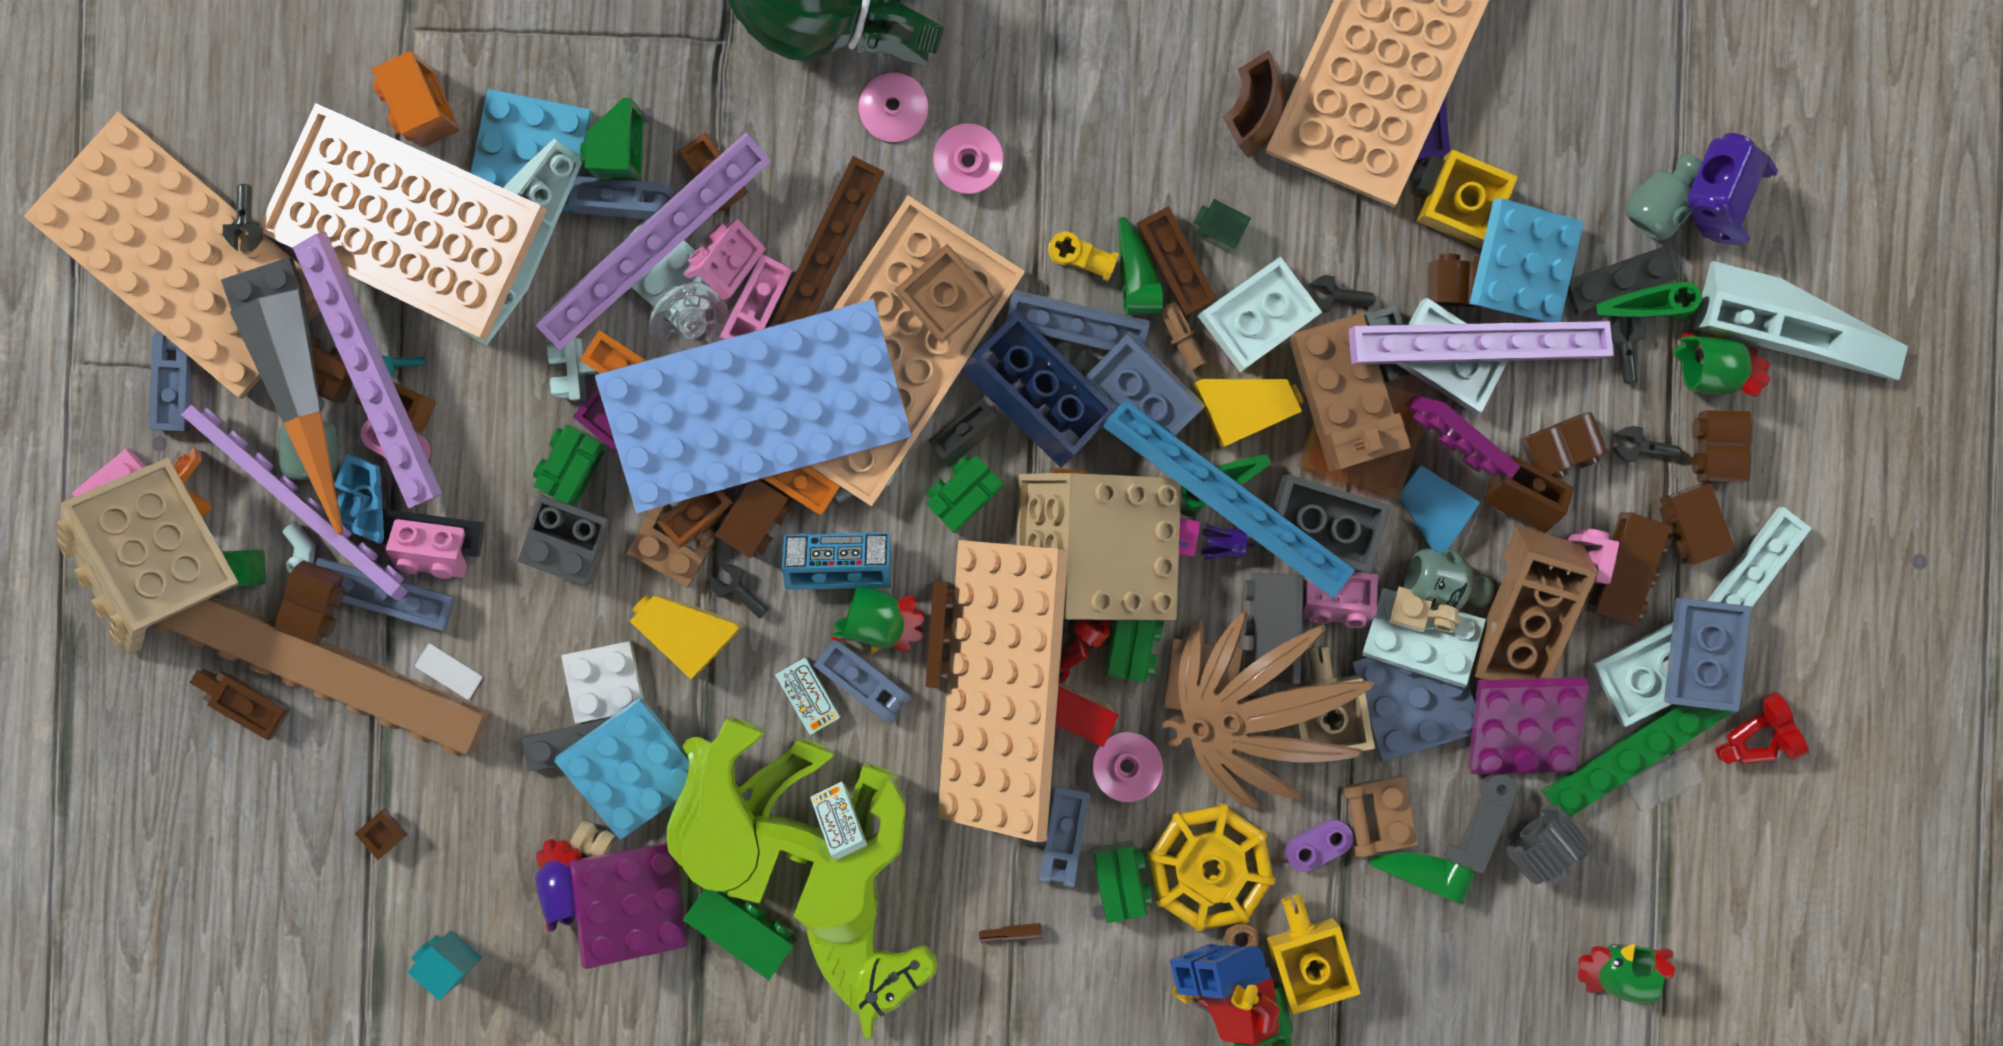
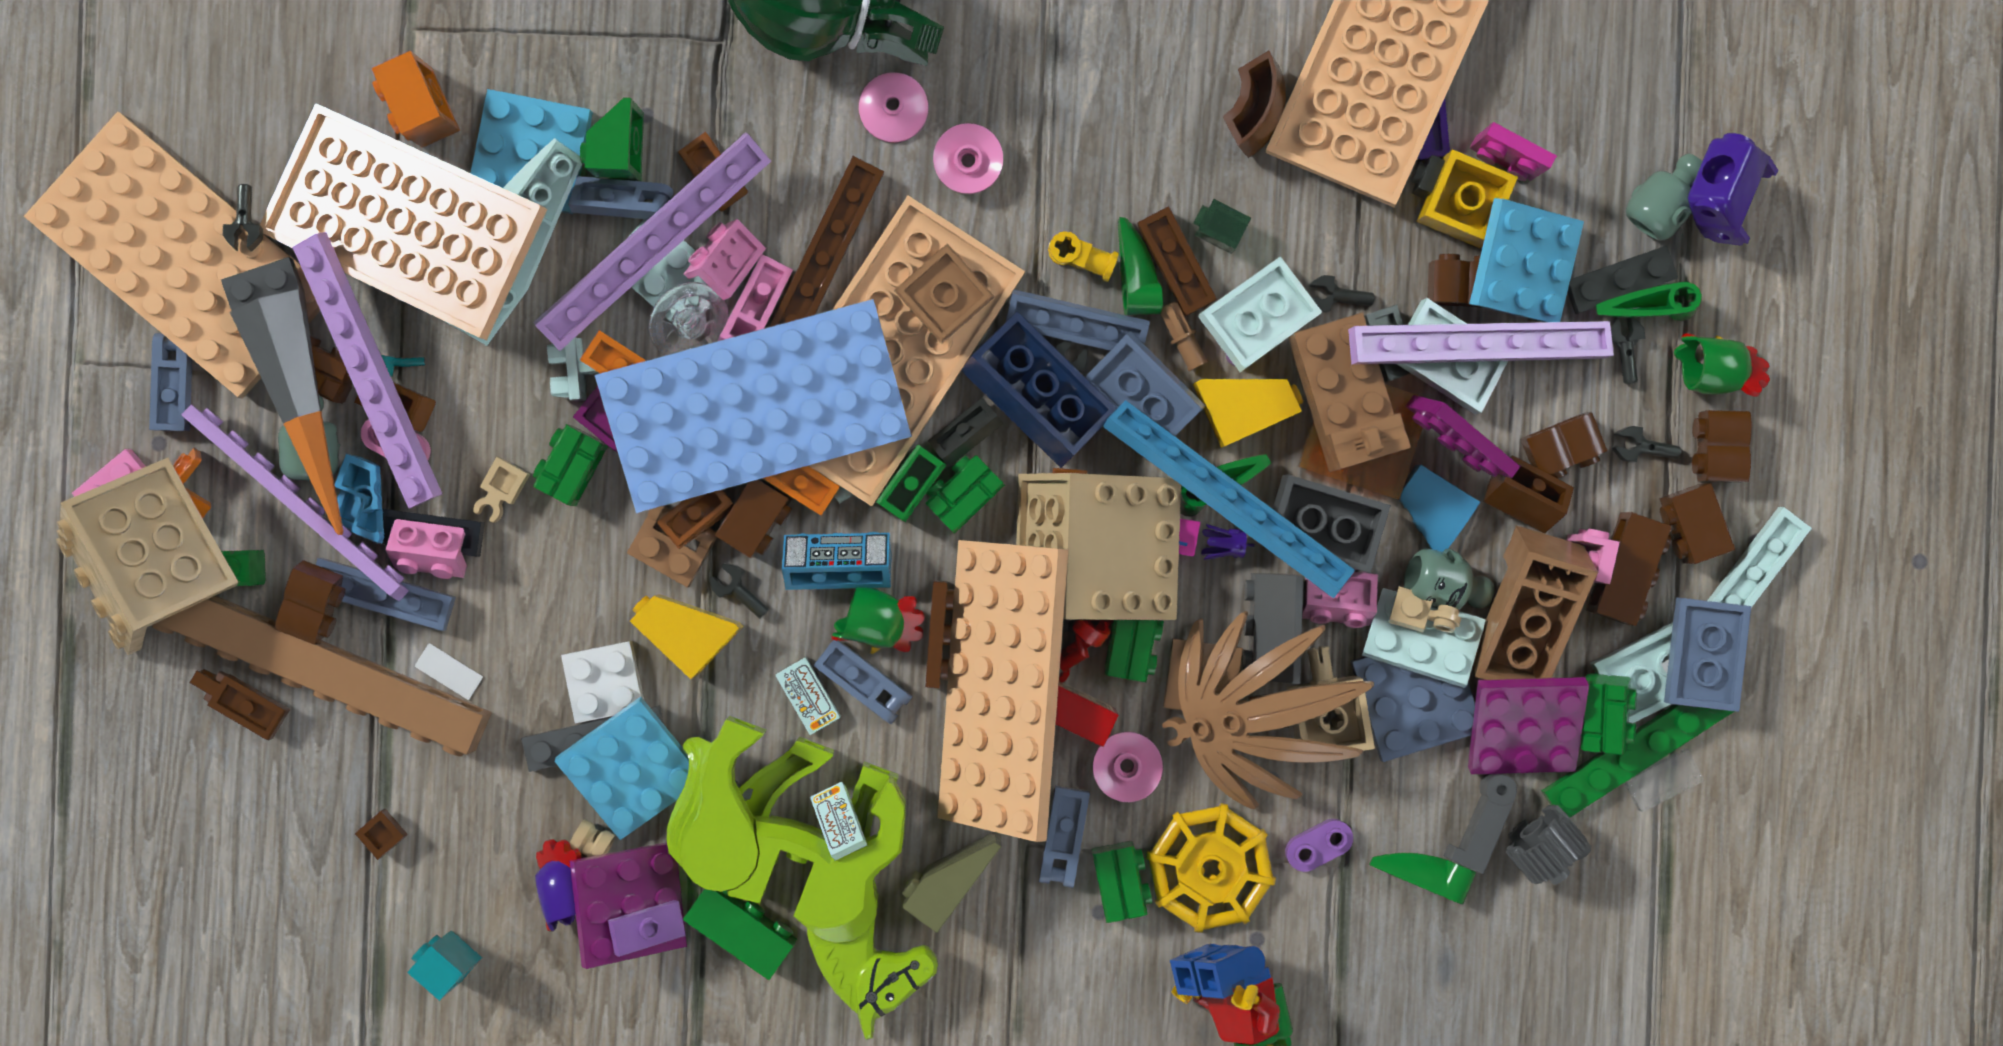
light aqua arm [282,522,316,573] -> none
dark grey slope [517,495,609,586] -> none
reddish brown piece [979,923,1042,943] -> none
medium nougat plate [1224,922,1259,947] -> none
yellow brick [1266,894,1361,1015] -> none
medium nougat plate [1343,775,1418,857] -> none
green piece [1577,944,1676,1005] -> none
light aqua wedge [1693,261,1908,381] -> none
red piece [1715,692,1809,765] -> none
none -> tan plate [473,457,530,523]
none -> medium lavender plate [608,900,686,957]
none -> green brick [876,444,946,522]
none -> olive slope [902,832,1001,933]
none -> dark pink plate [1470,122,1557,181]
none -> green brick [1581,673,1637,755]

